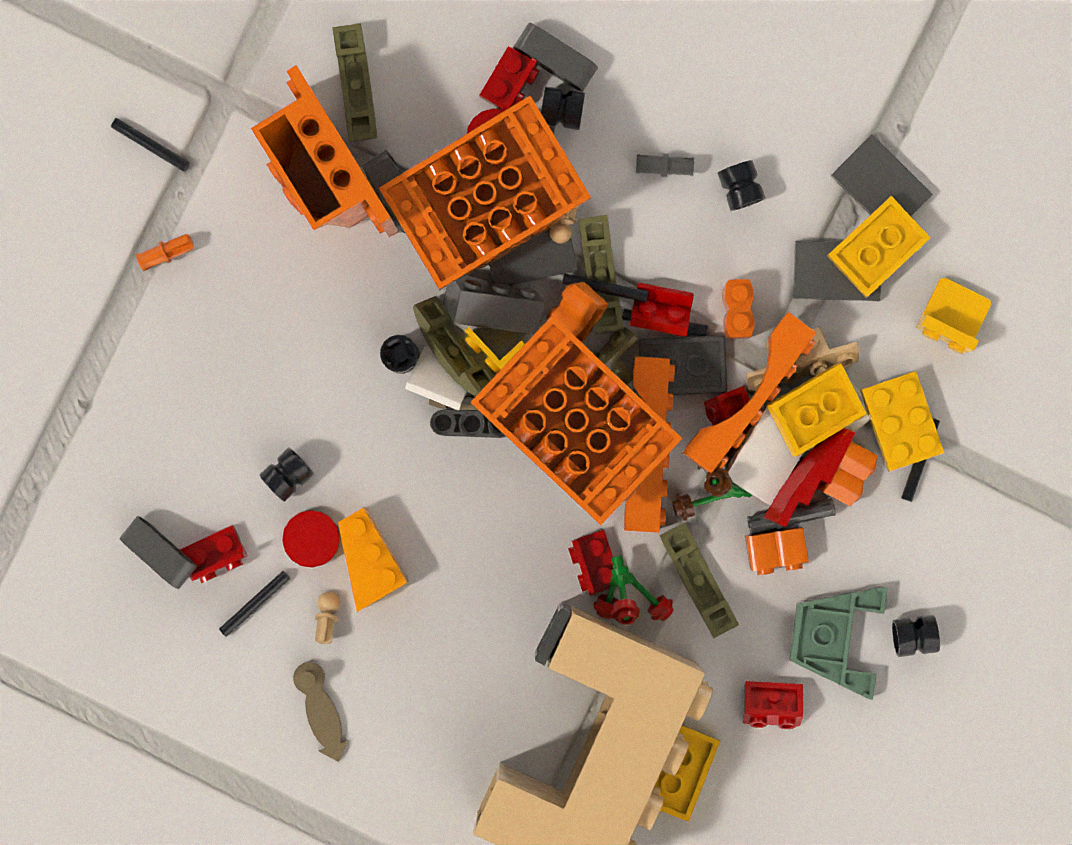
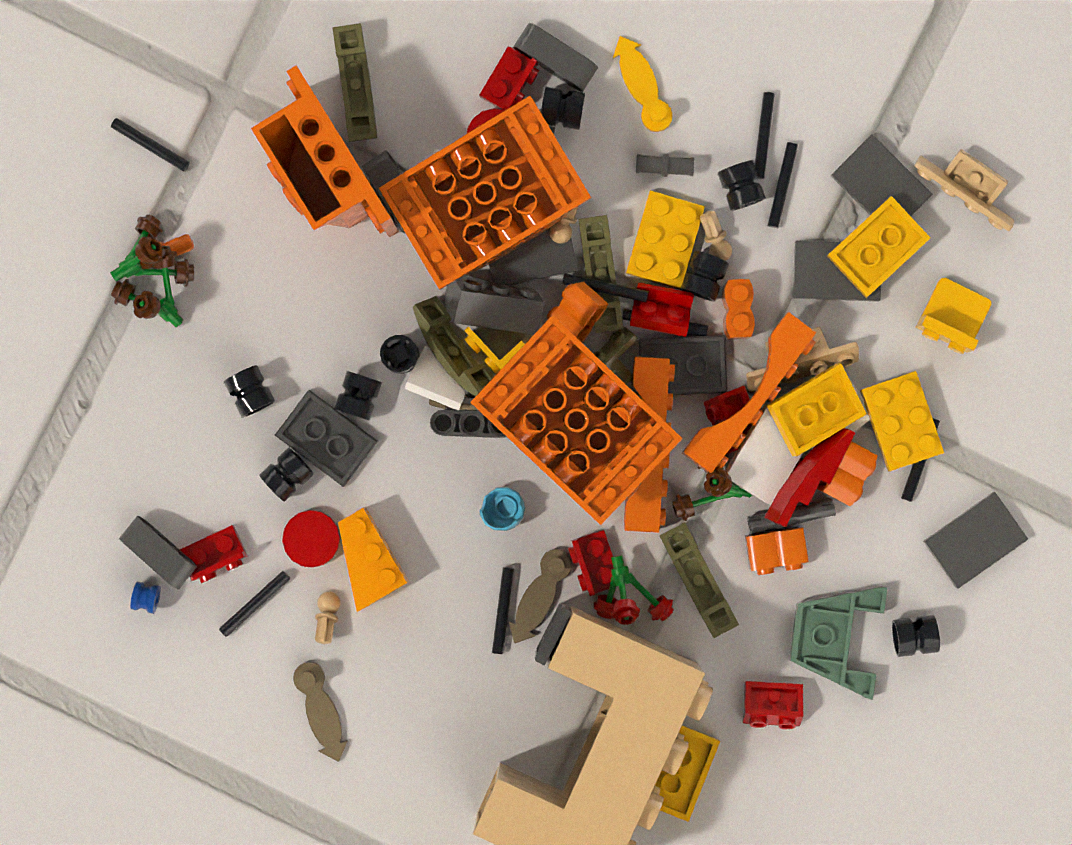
none -> reddish brown plant [110,215,194,287]
none -> reddish brown plant [111,246,183,327]
none -> blue wheel [130,581,161,614]
none -> black wheel [224,365,275,418]
none -> dark grey tile [275,390,378,487]
none -> black wheel [334,371,382,421]
none -> medium azure hair [480,487,525,531]
none -> black bar [492,567,514,654]
none -> dark tan brick [509,549,572,644]
none -> yellow brick [613,36,673,132]
none -> yellow plate [626,190,705,290]
none -> black wheel [680,251,729,302]
none -> tan axle [700,211,732,261]
none -> black bar [754,92,775,179]
none -> black bar [767,142,798,229]
none -> tan bracket [915,149,1014,231]
none -> dark grey tile [923,492,1028,589]

